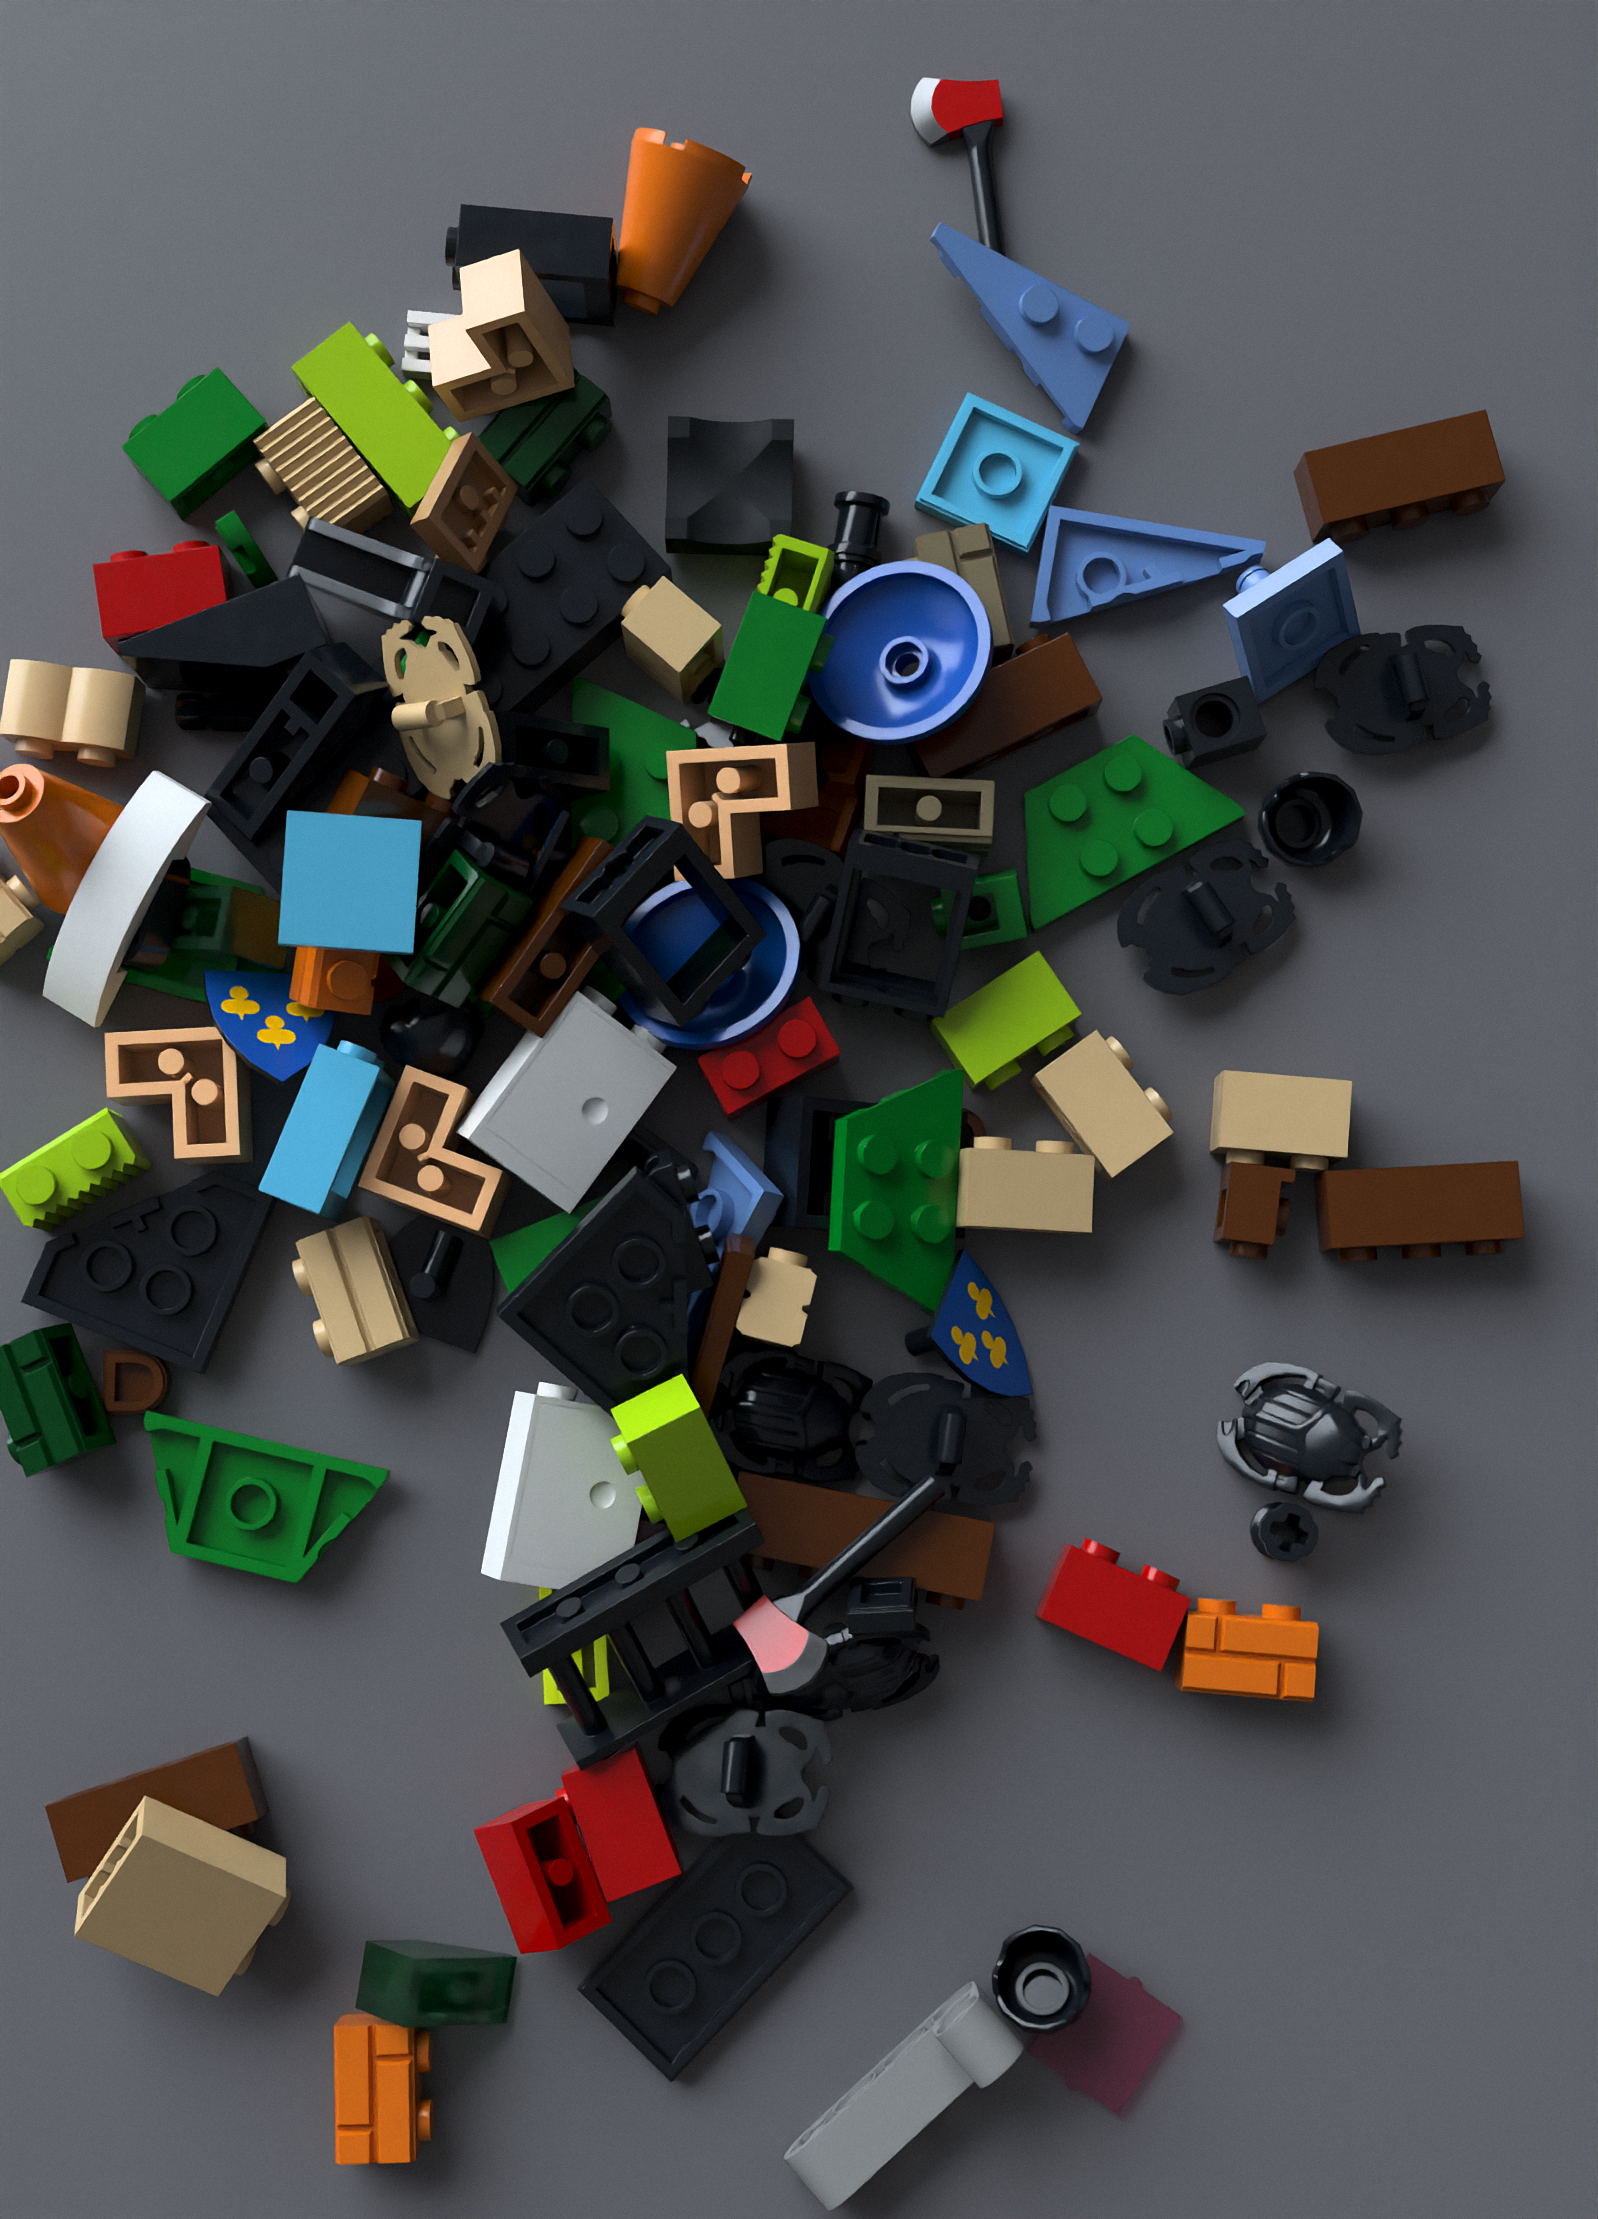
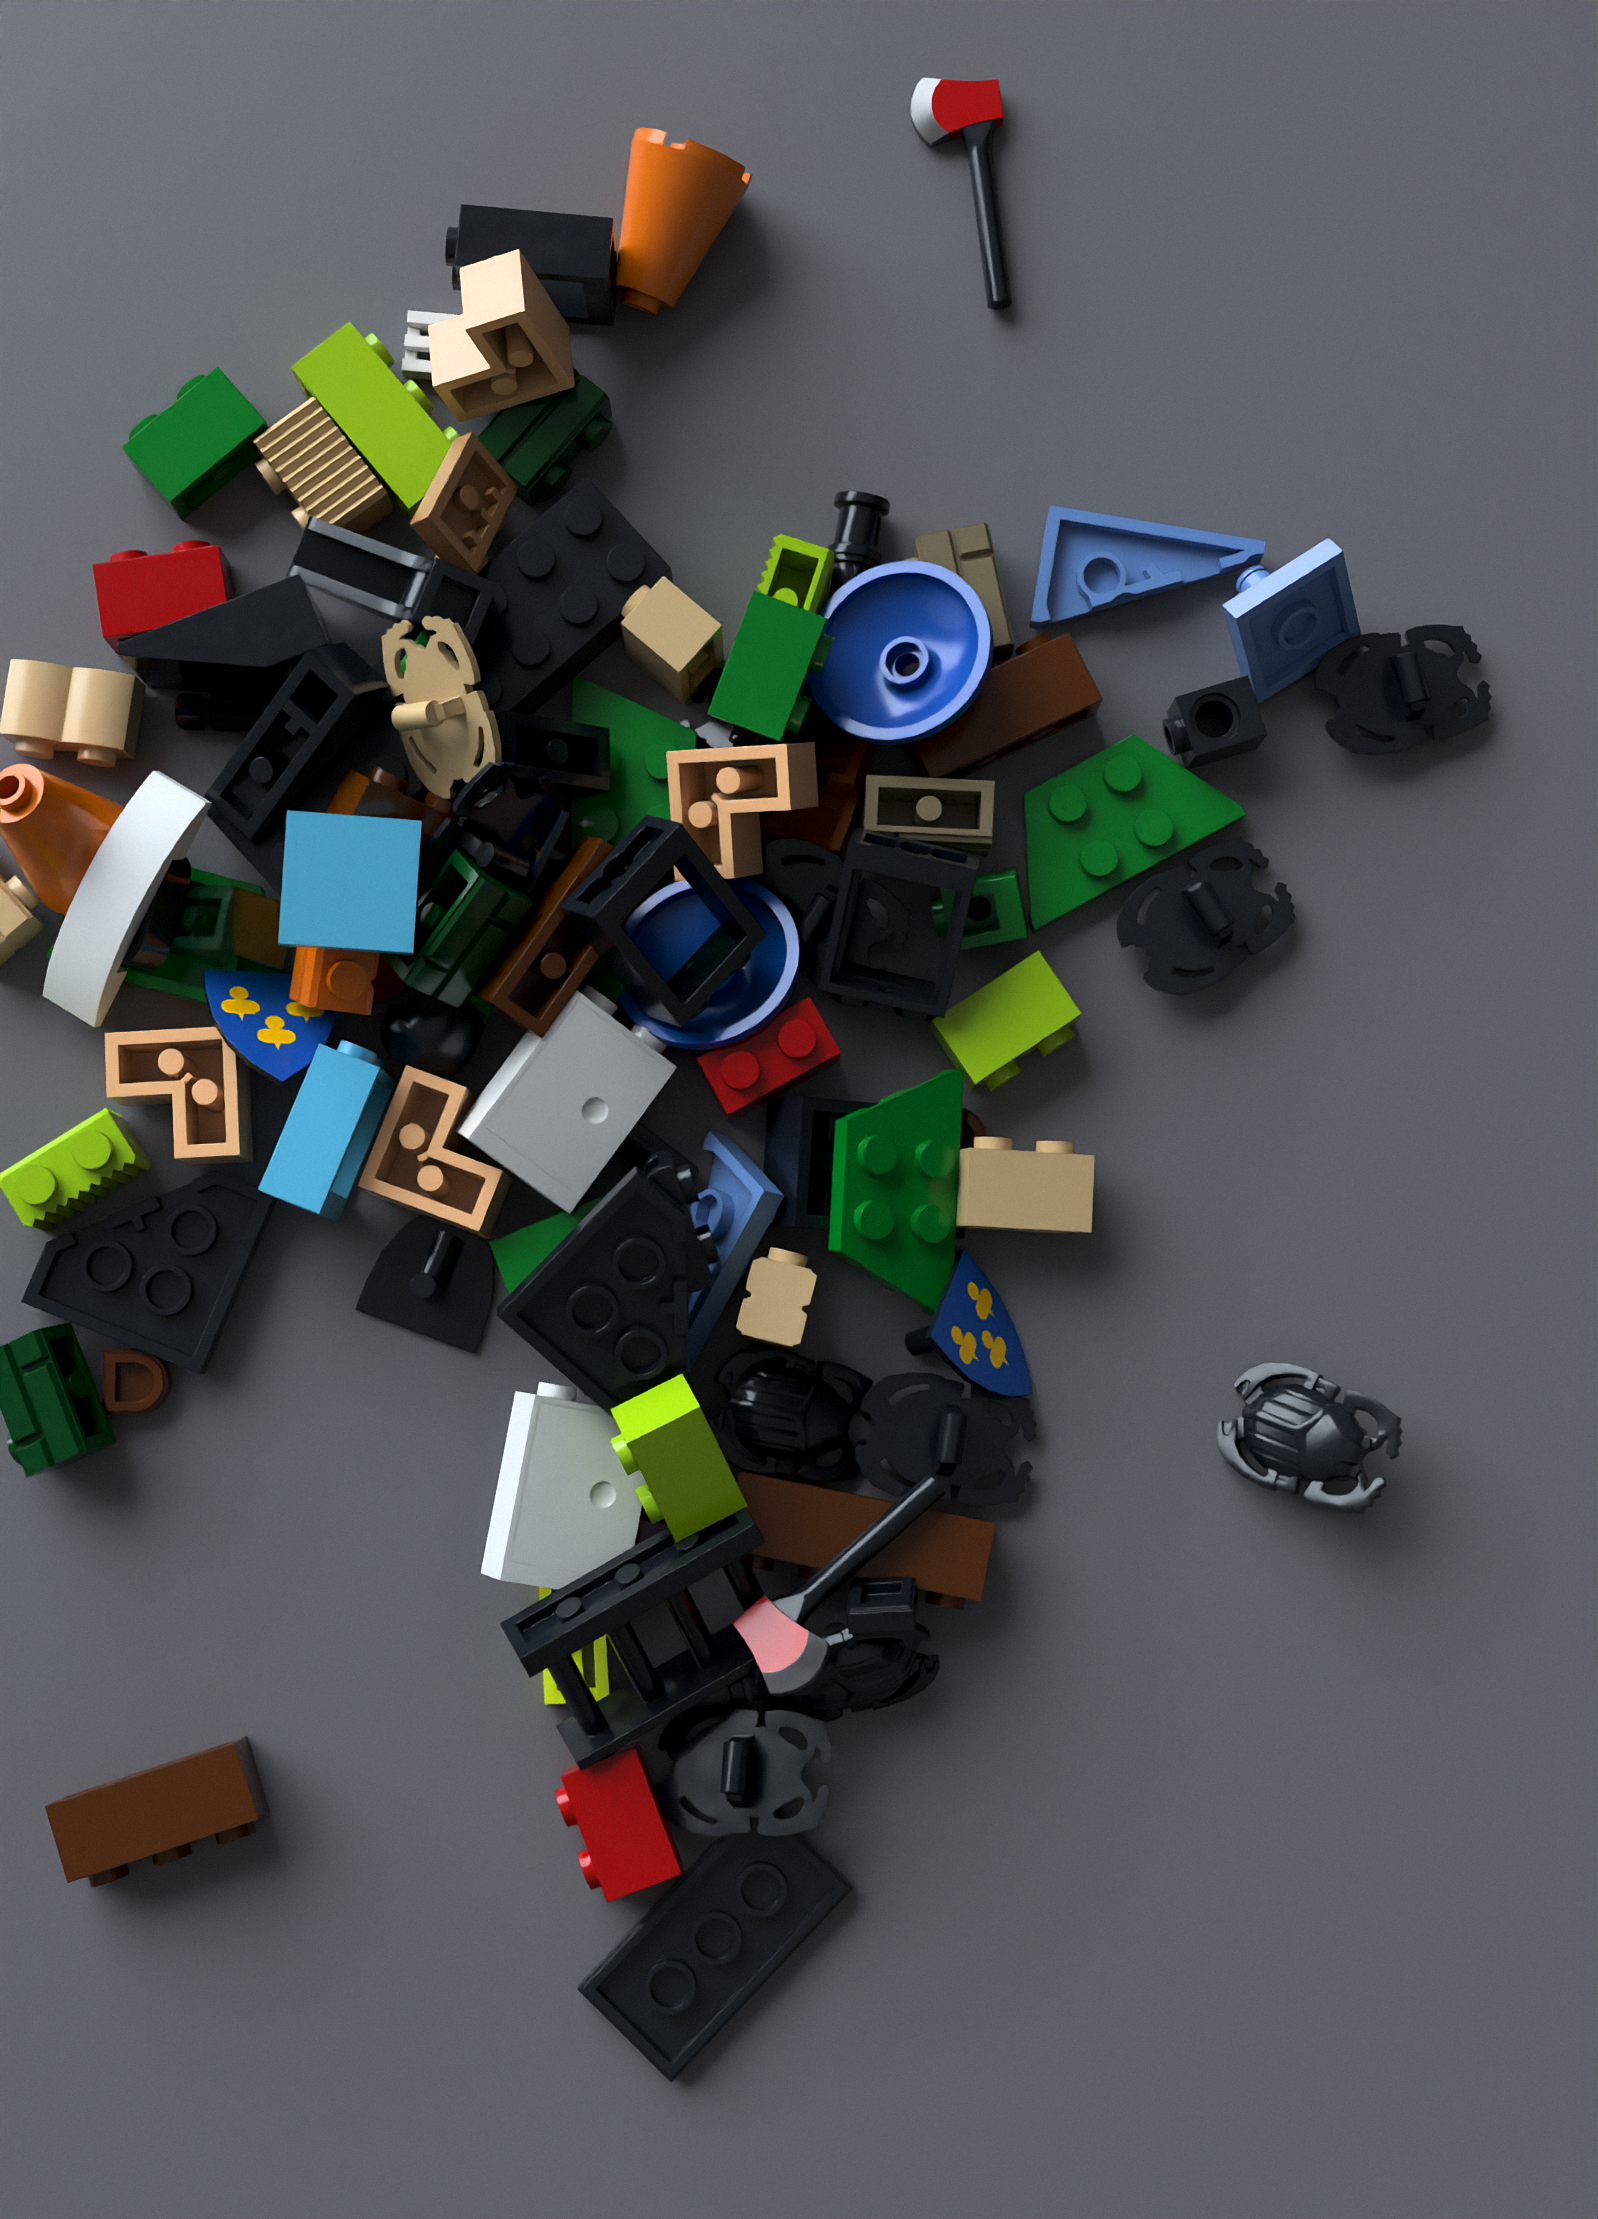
tan brick [74,1795,291,1997] -> none
green wing [144,1411,391,1584] -> none
green tile [215,510,278,588] -> none
tan brick [292,1215,421,1366] -> none
orange brick [334,2012,434,2165] -> none
clear green slope [355,1940,517,2028] -> none
red brick [473,1796,612,1954] -> none
black brick [665,416,794,556] -> none
reddish brown tile [688,1232,755,1420] -> none
light grey beam [783,1981,1024,2211] -> none
medium azure tile [914,392,1080,559] -> none
medium blue wing [929,222,1131,434] -> none
black hair [991,1924,1092,2035] -> none
clear pink piece [1027,1952,1181,2114] -> none
tan brick [1030,1029,1174,1183] -> none
red brick [1034,1537,1191,1672] -> none
orange brick [1174,1598,1319,1702] -> none
tan brick [1209,1070,1352,1173] -> none
reddish brown brick [1213,1161,1296,1260] -> none
black bush [1250,1502,1319,1562] -> none
black hair [1257,771,1363,869] -> none
reddish brown brick [1293,409,1506,545] -> none
reddish brown brick [1314,1161,1524,1263] -> none

